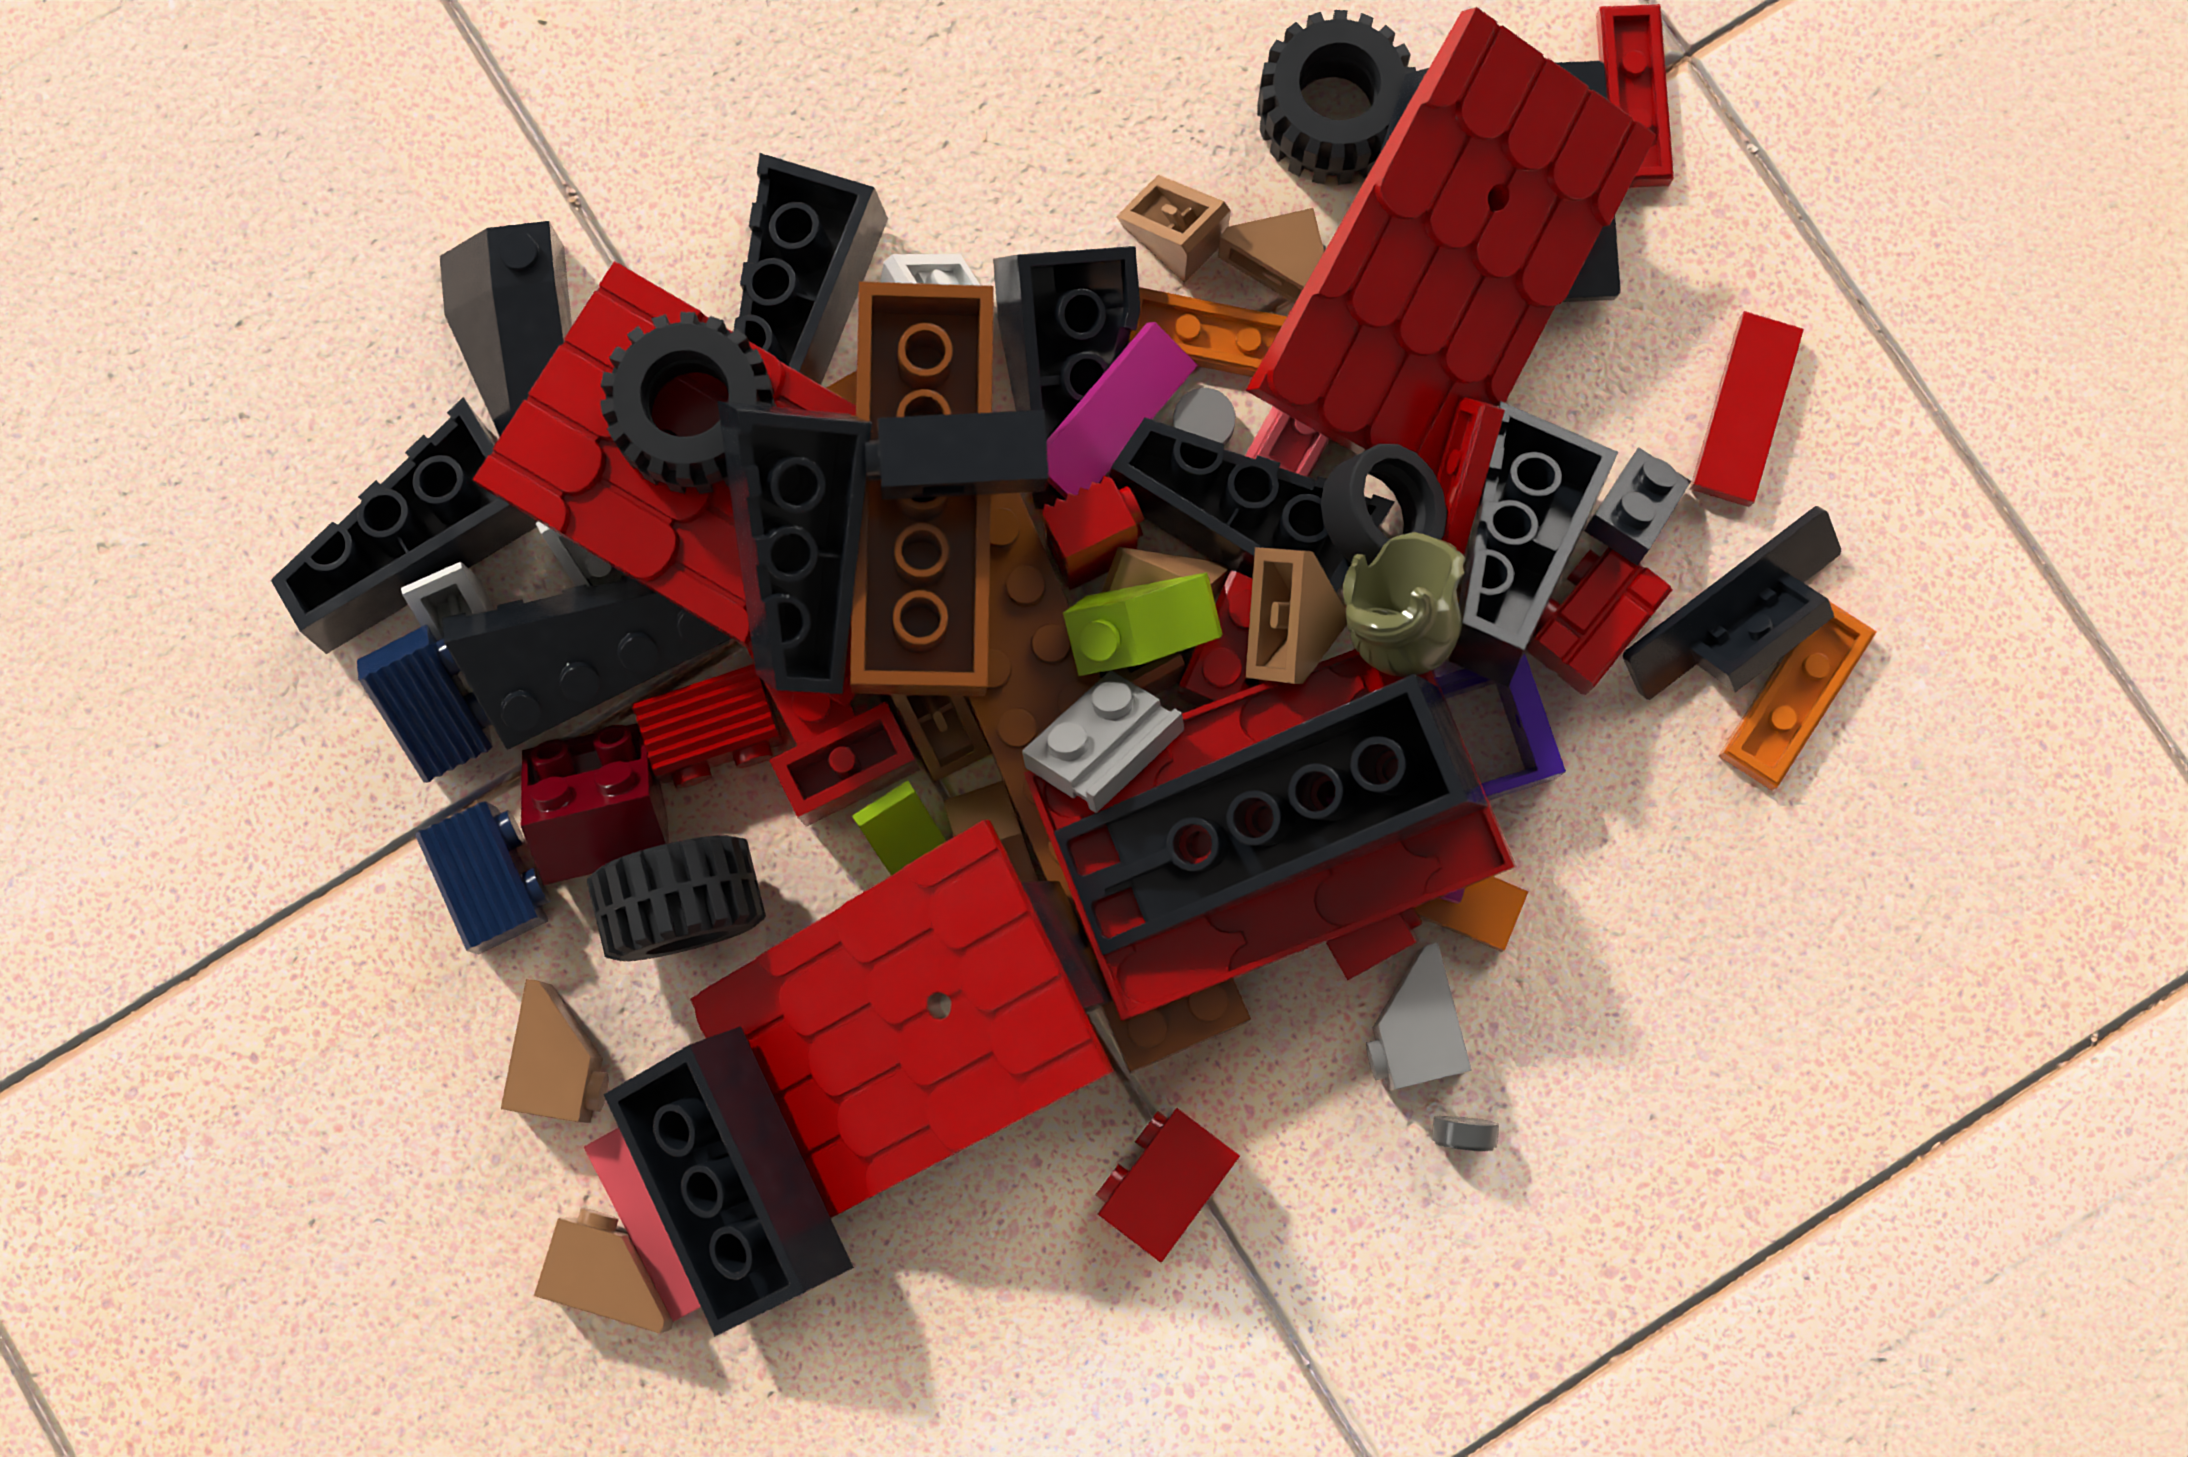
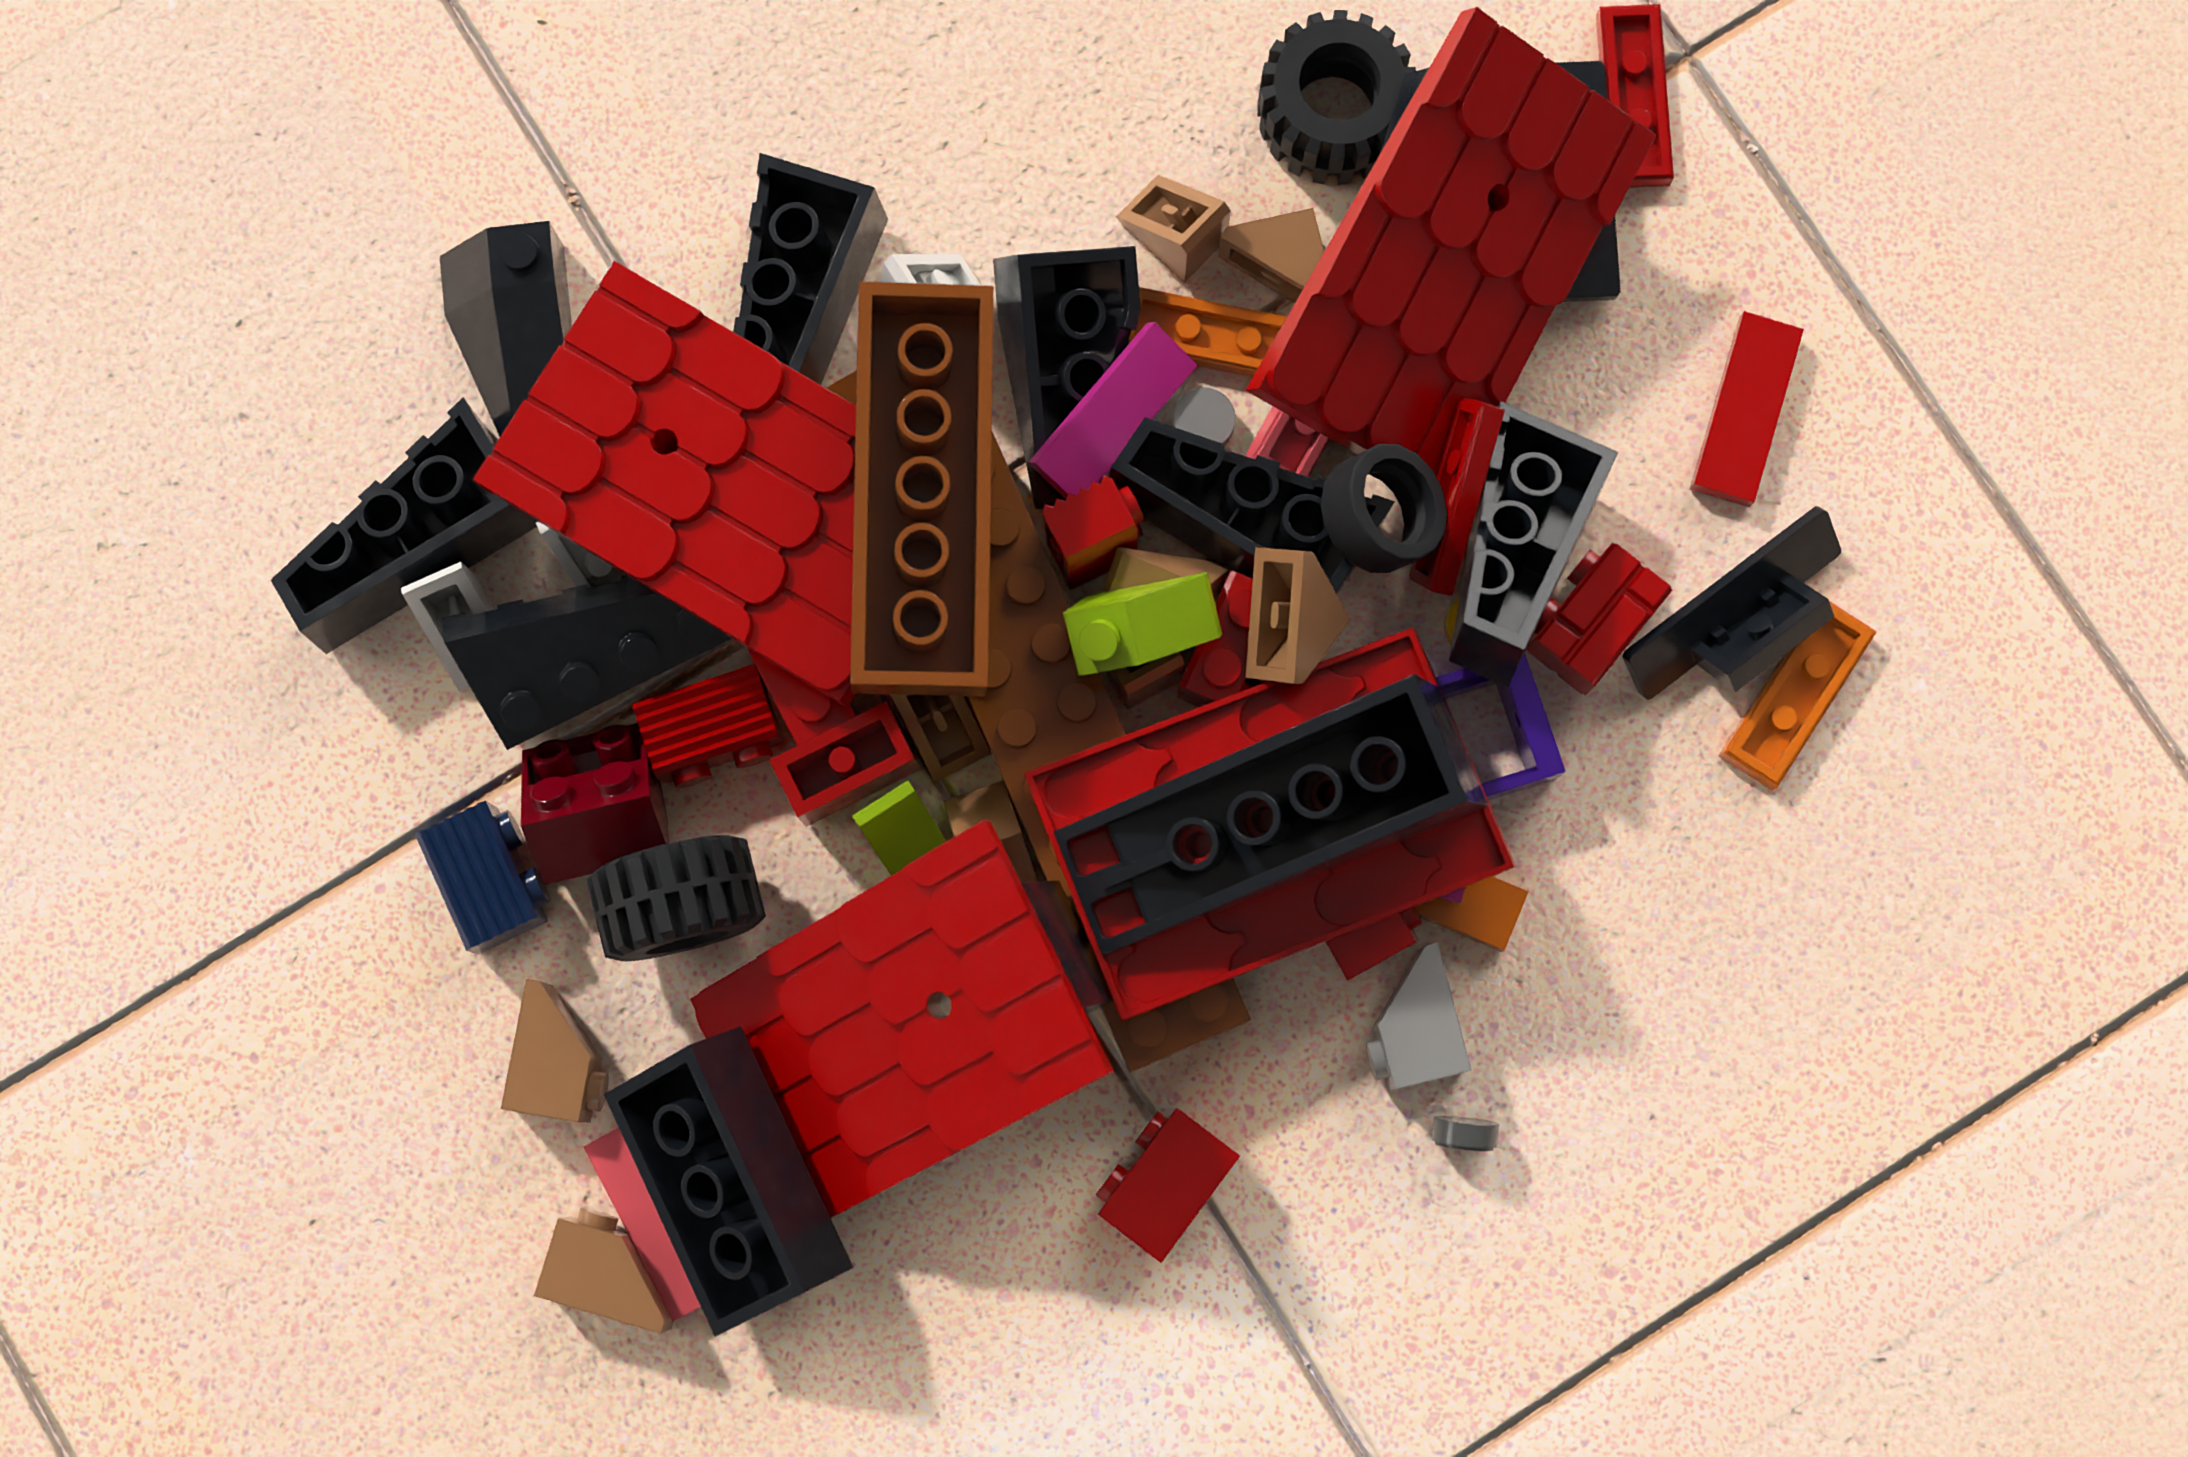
dark blue brick [357,625,493,783] -> none
black tyre [600,312,776,494] -> none
black wedge [717,401,872,694] -> none
black brick [865,410,1049,500] -> none
light grey plate [1022,670,1184,813] -> none
olive hair [1343,532,1466,677] -> none
plate [1584,447,1691,566] -> none

